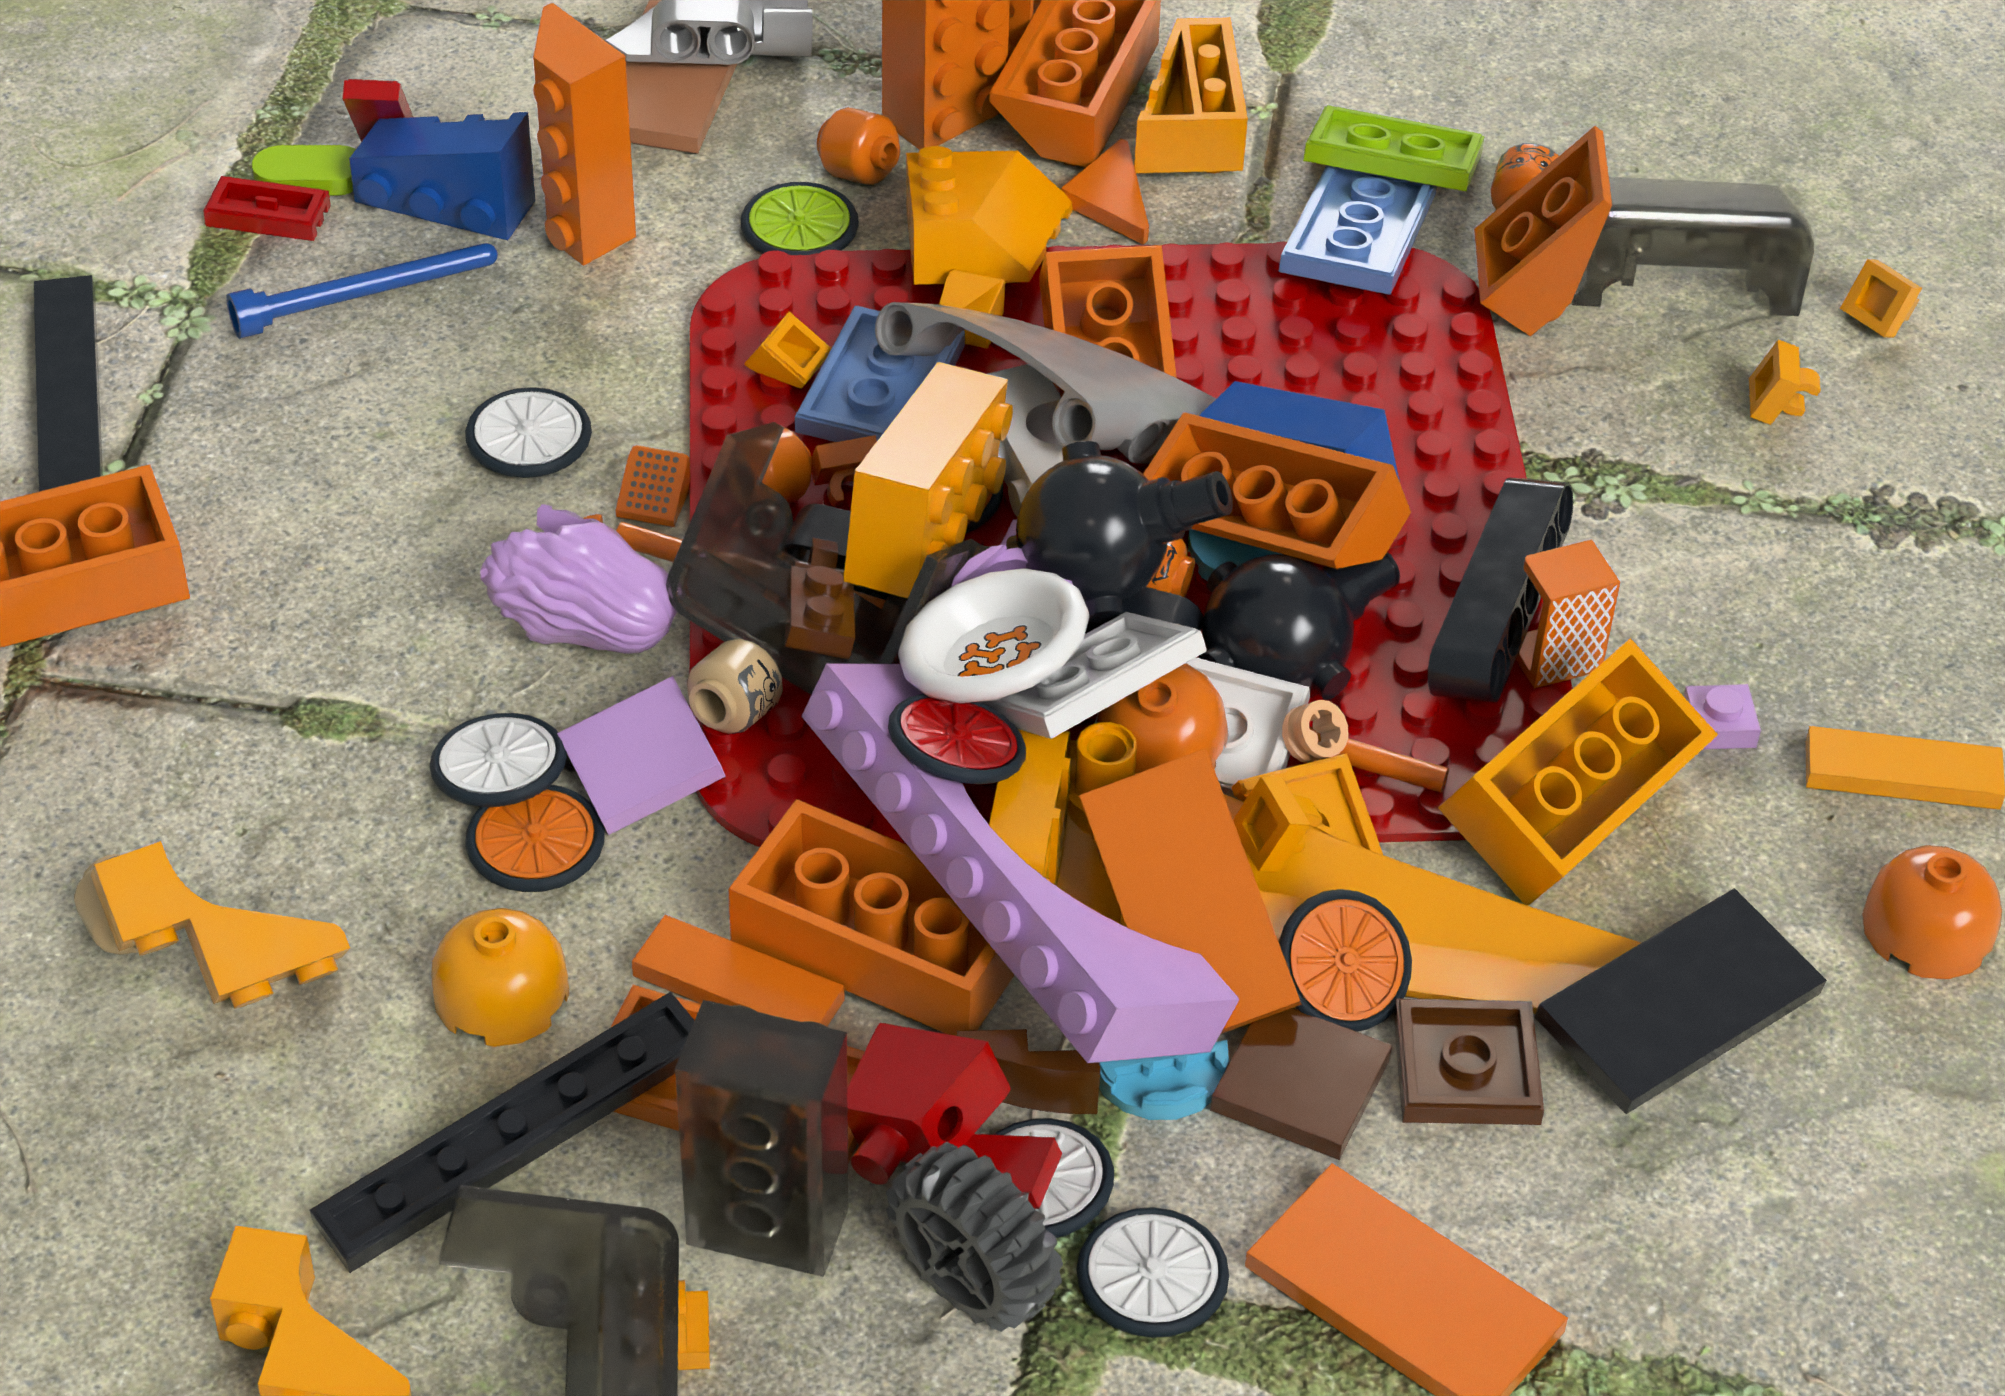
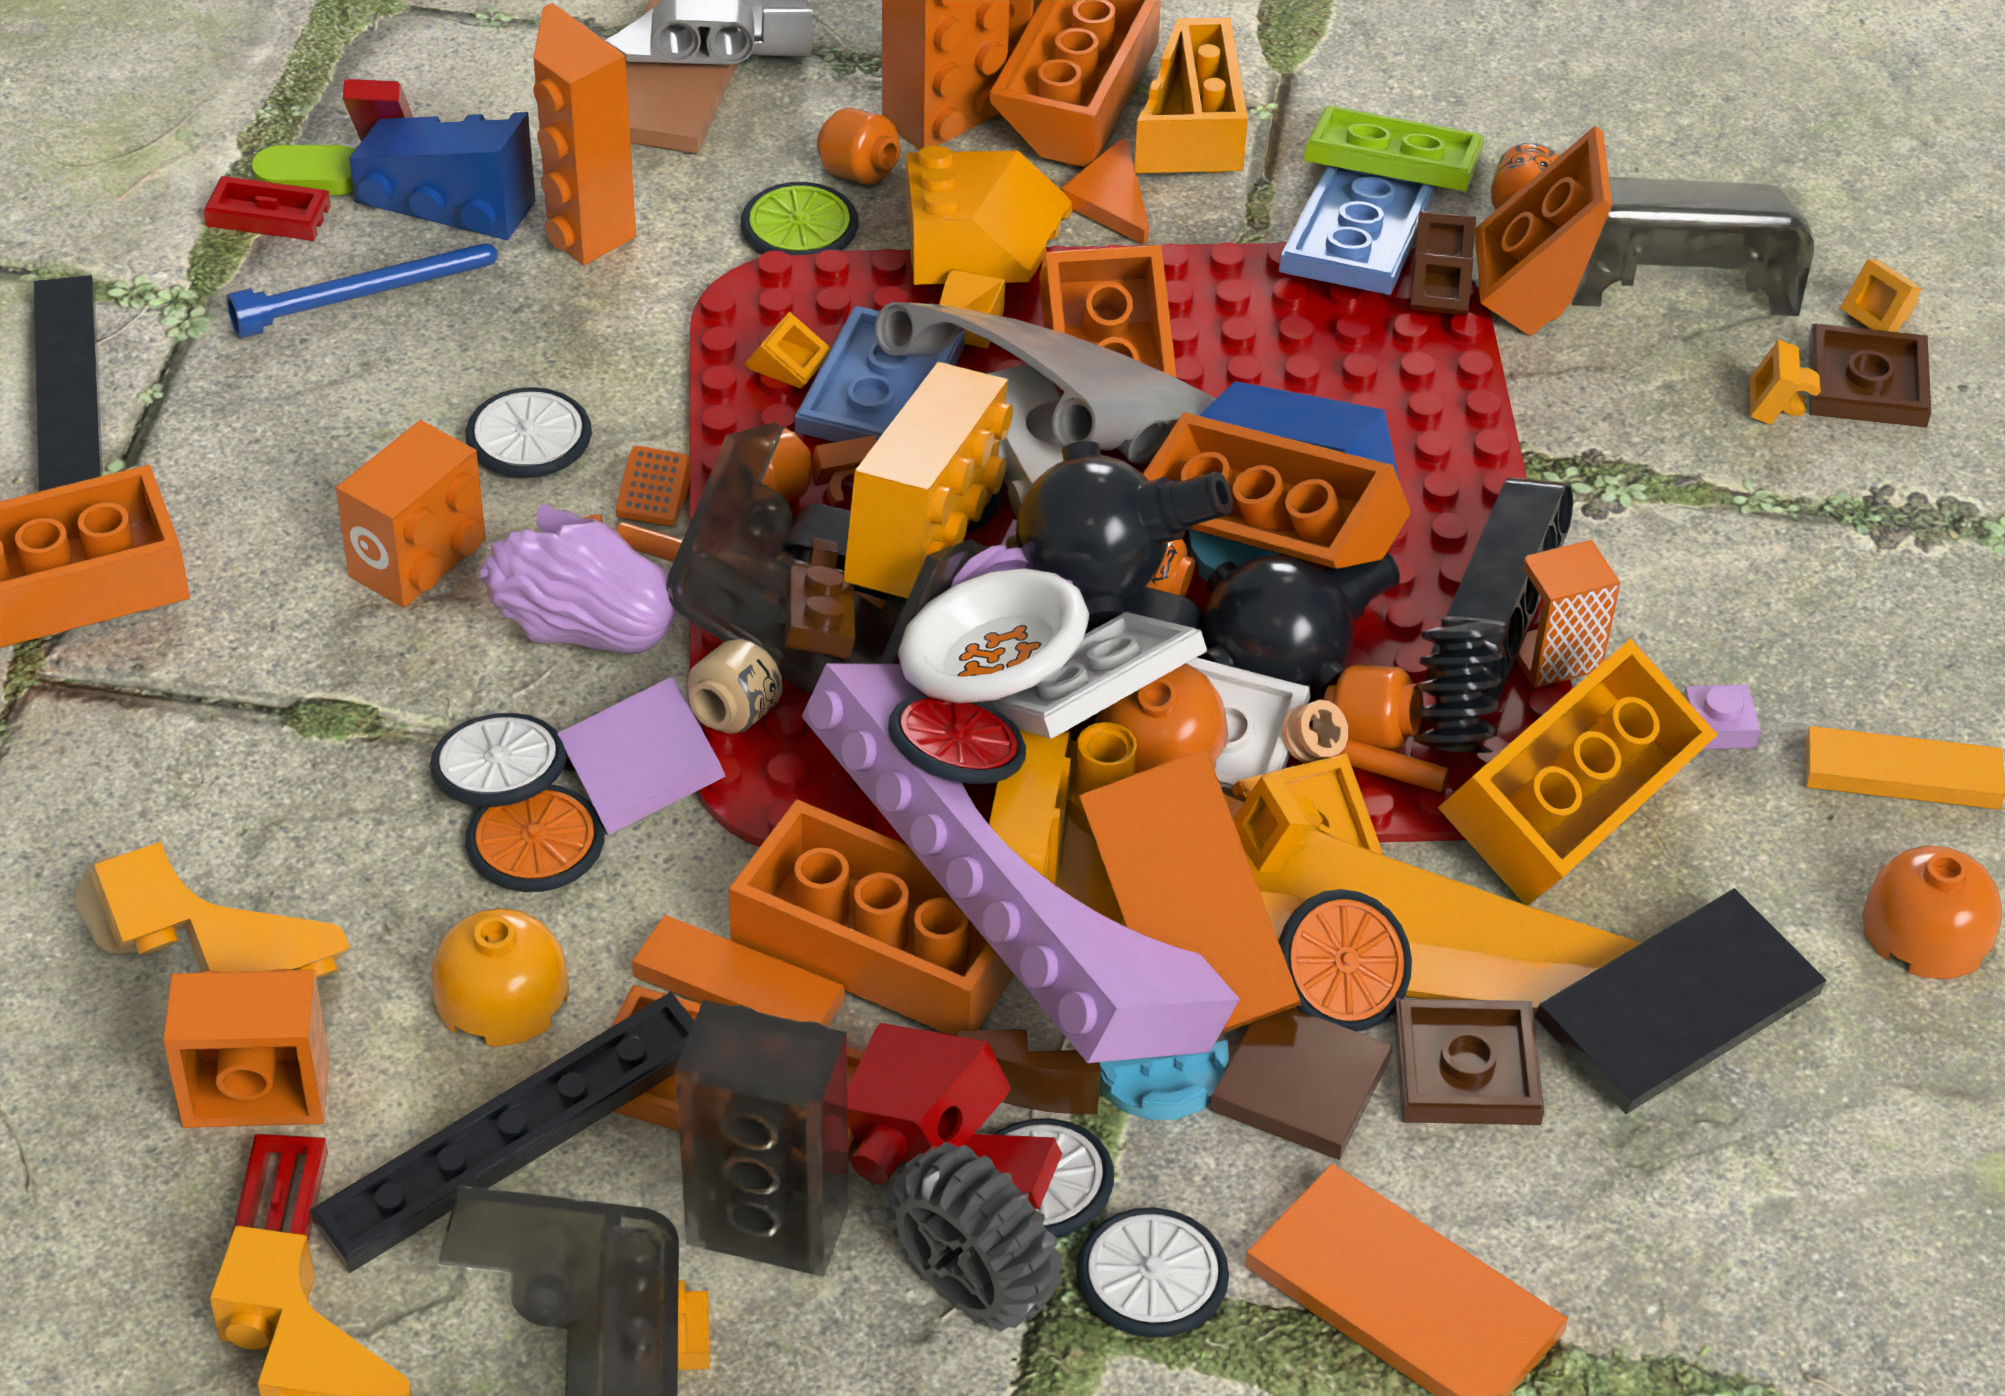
none -> orange brick [163,969,330,1128]
none -> red tile [230,1134,328,1243]
none -> orange brick [336,419,486,608]
none -> orange head [1324,664,1423,751]
none -> reddish brown slope [1410,211,1476,315]
none -> black piece [1414,616,1505,753]
none -> reddish brown tile [1809,323,1931,428]

